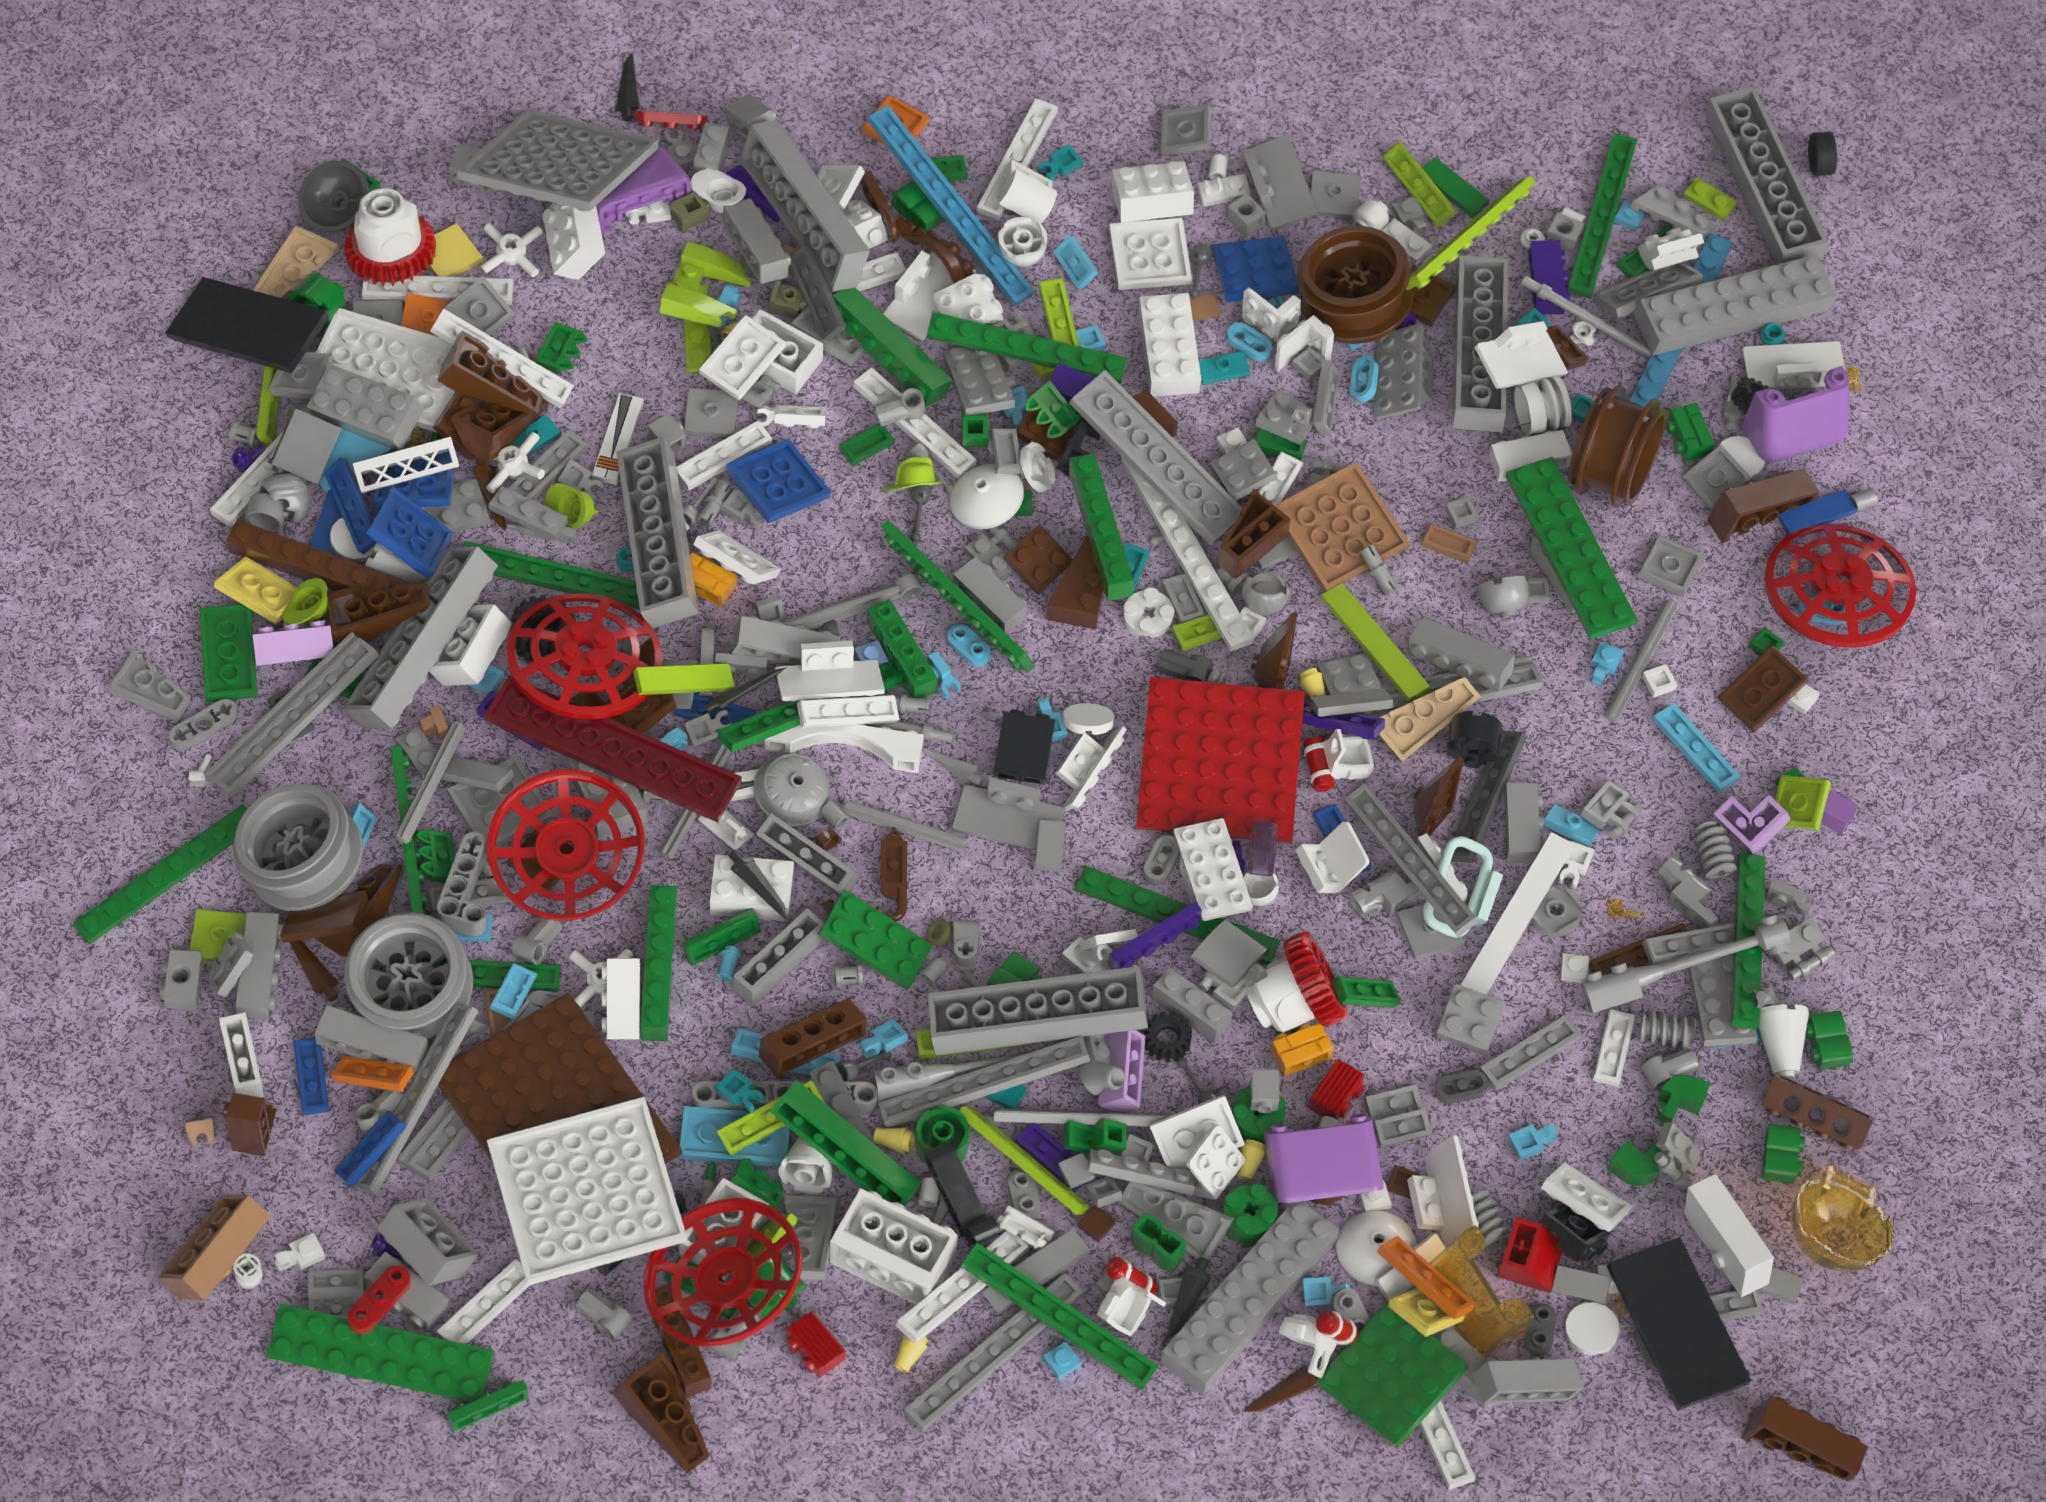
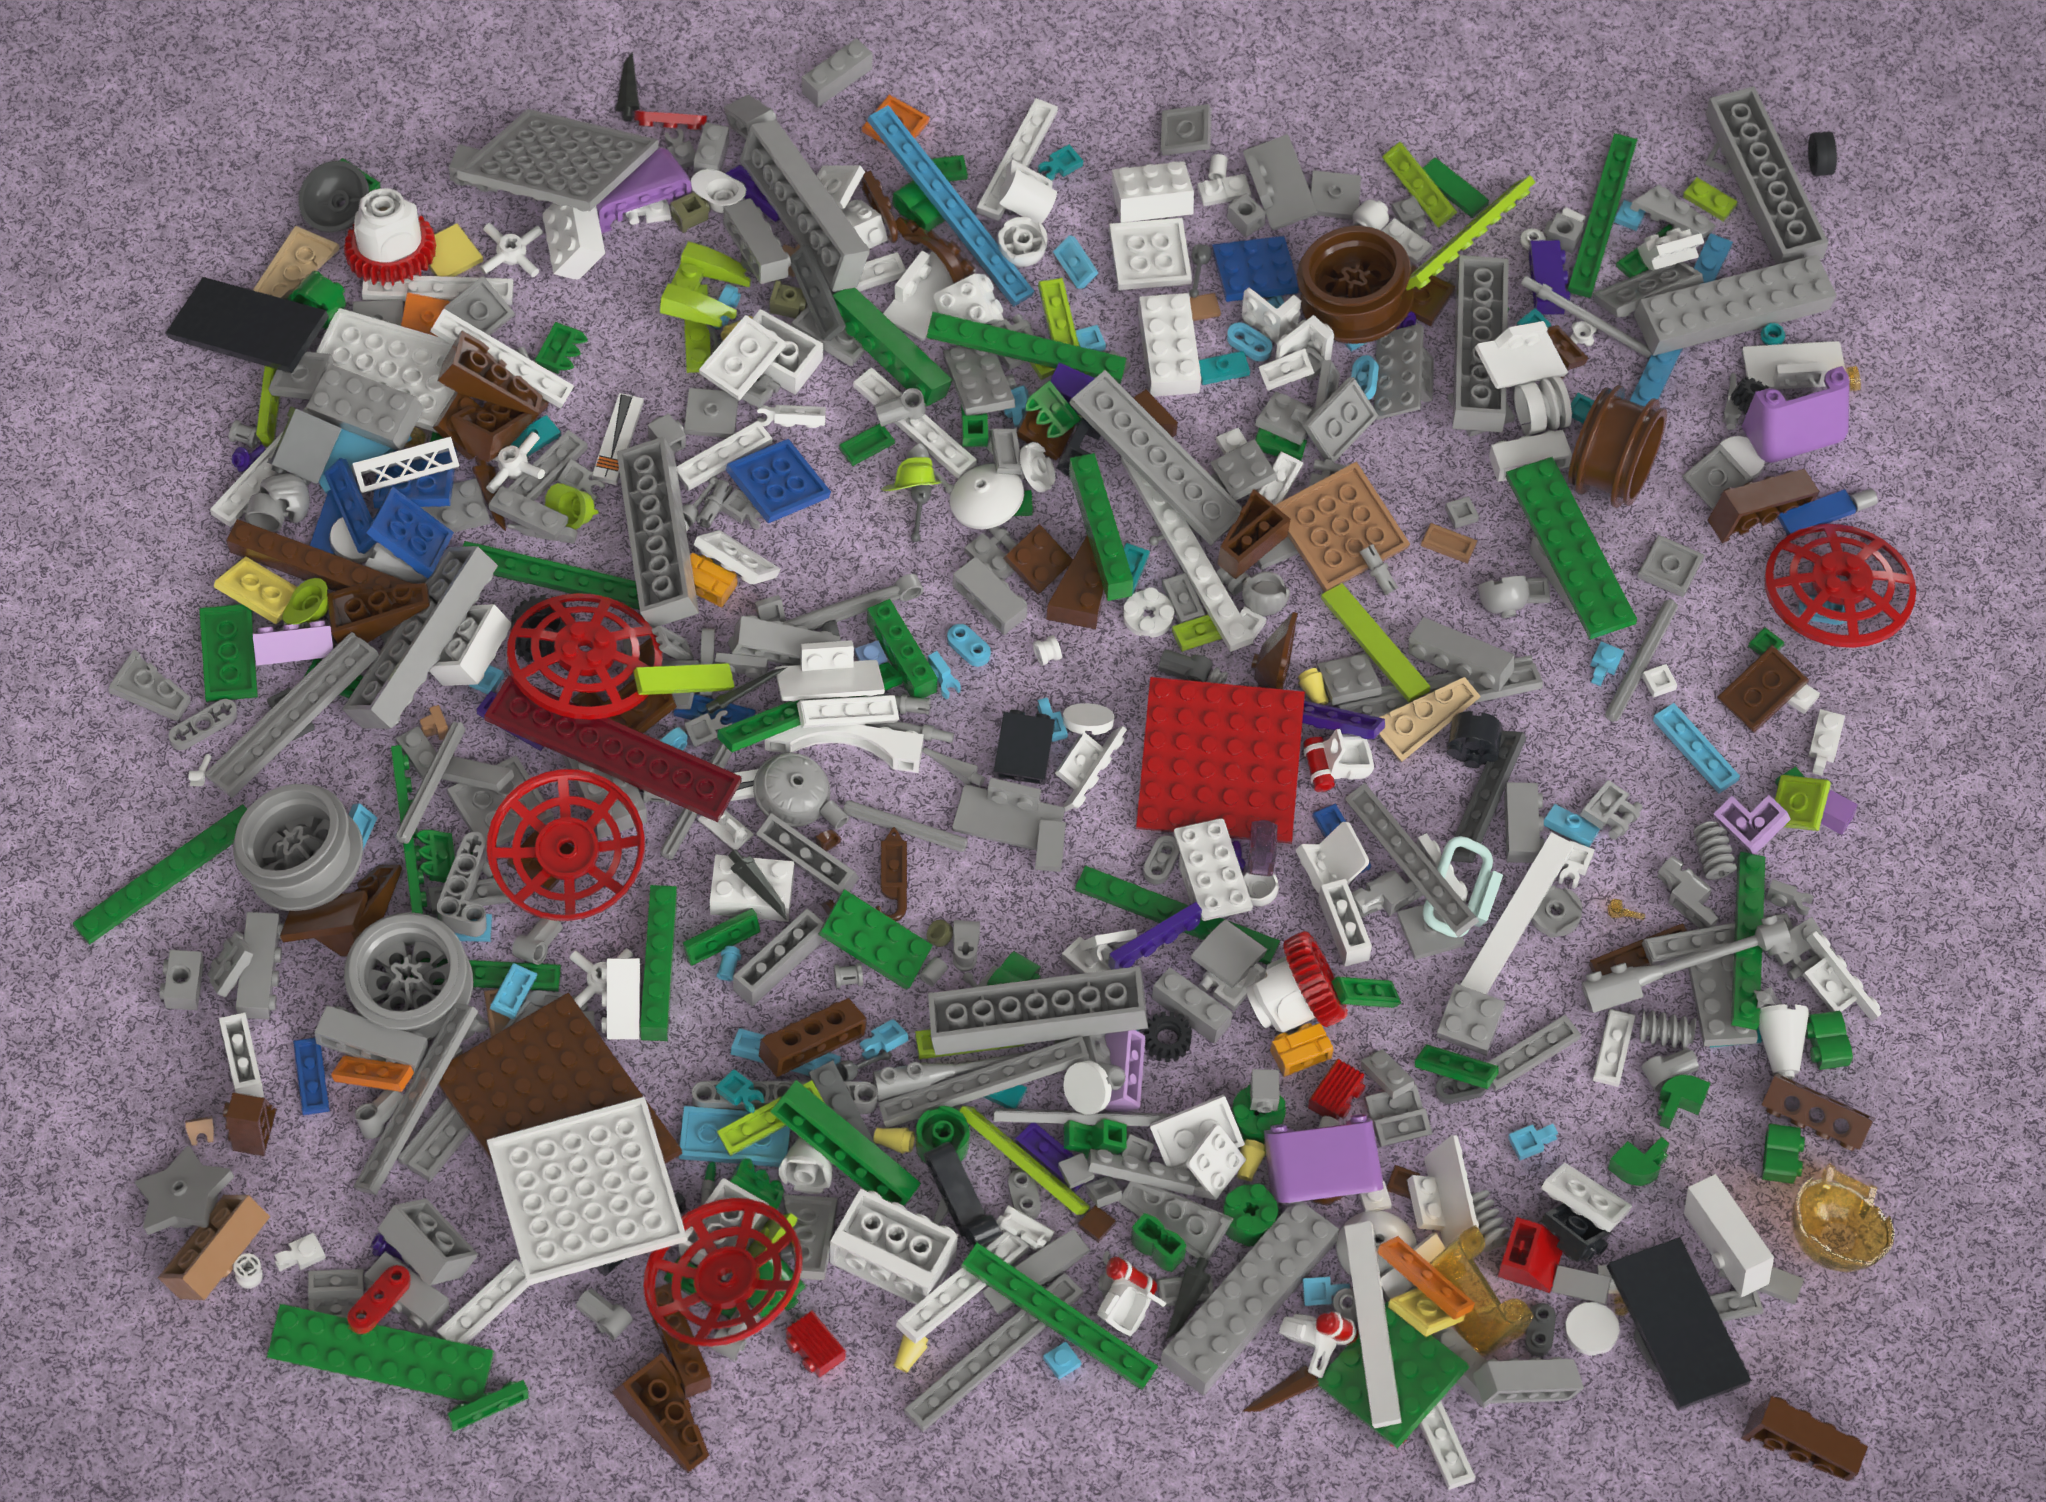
lime plate [189,909,247,962] -> none
reddish brown bar [290,940,339,1002] -> none
blue tile [334,1110,407,1187] -> none
teal plate [616,546,634,571] -> none
green plate [881,520,1035,673] -> none
white hinge [918,1177,939,1208] -> none
dark grey hinge [1177,1057,1218,1104] -> none
light grey tile [1311,689,1393,717] -> none
reddish brown wedge [1413,756,1464,837] -> none
white plate [1561,953,1589,983] -> none
light grey plate [1654,1122,1701,1190] -> none
green brick [1665,403,1715,462] -> none
none -> light grey plate [135,1146,234,1235]
none -> light grey tile [652,625,694,660]
none -> light grey brick [802,38,873,108]
none -> white wheel [1033,635,1062,666]
none -> white tile [1063,1061,1112,1115]
none -> white plate [1259,349,1314,391]
none -> light grey tile [1302,377,1378,463]
none -> white brick [1318,879,1372,967]
none -> white tile [1344,1221,1401,1428]
none -> light grey plate [1361,1049,1414,1099]
none -> green tile [1415,1044,1499,1089]
none -> white bracket [1803,931,1881,1022]
none -> white plate [1808,709,1845,776]

